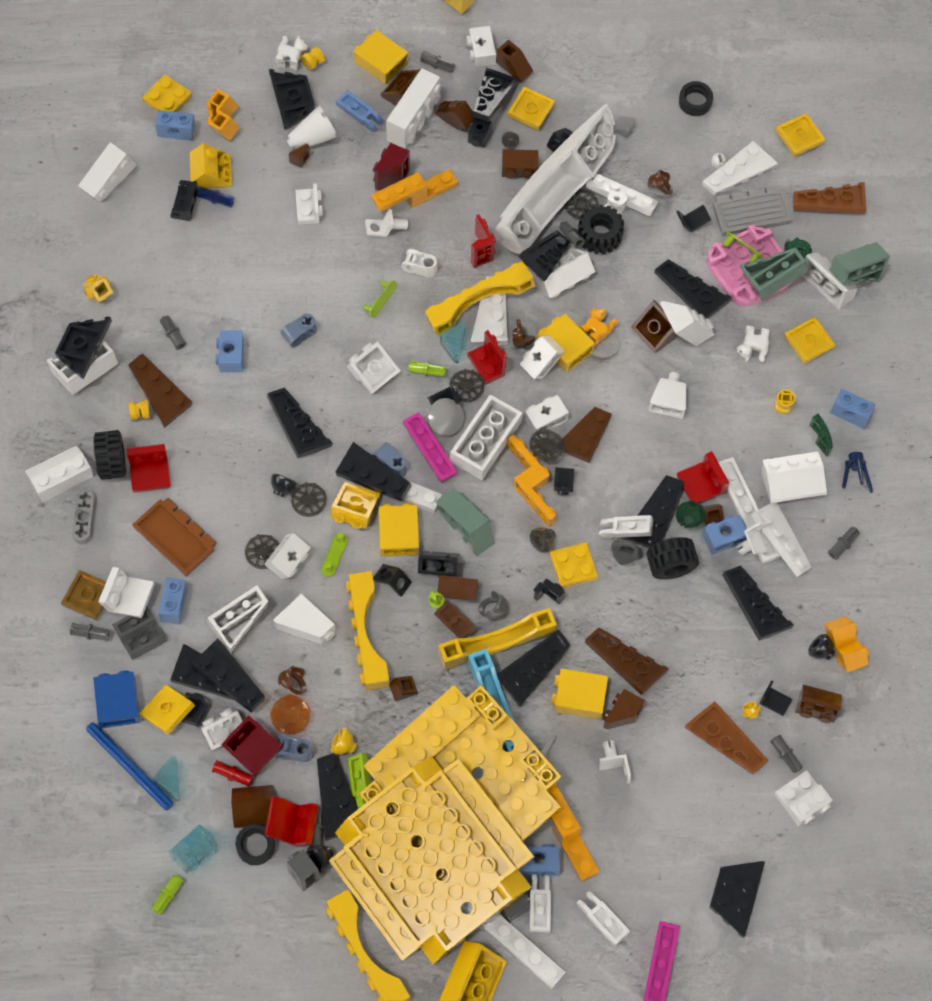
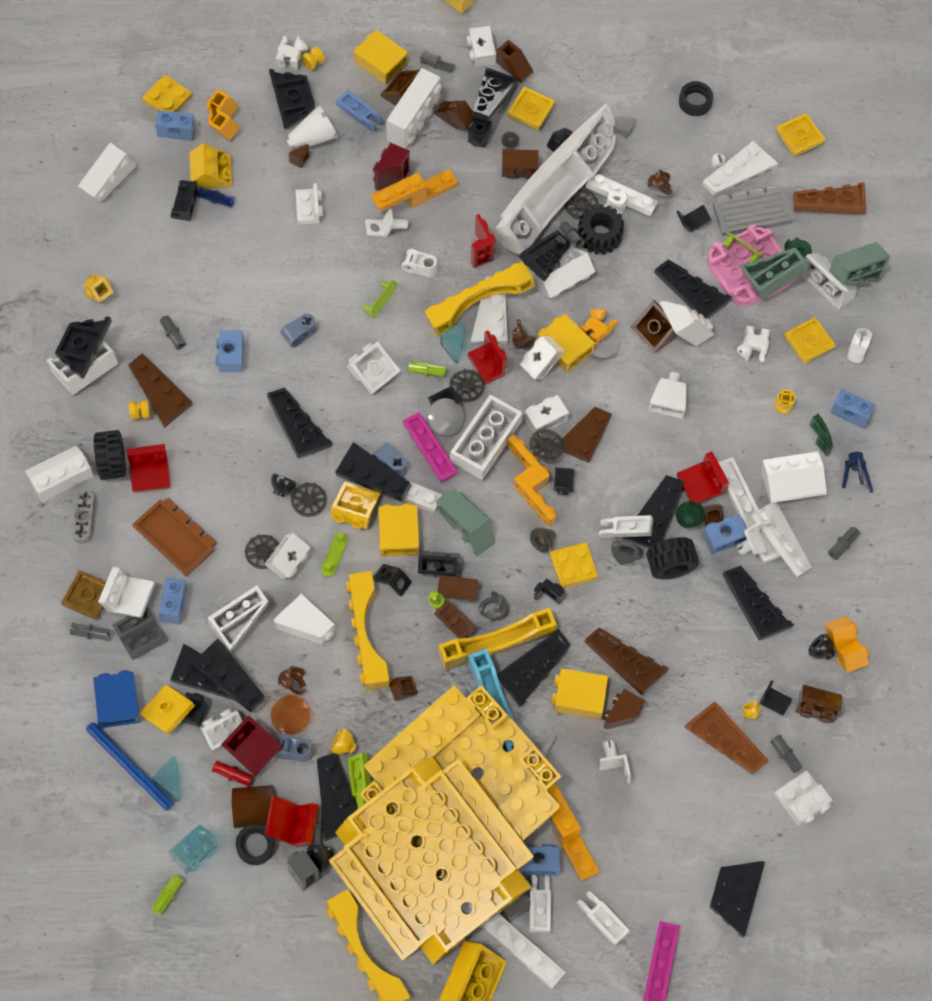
none -> white piece [847,328,872,363]

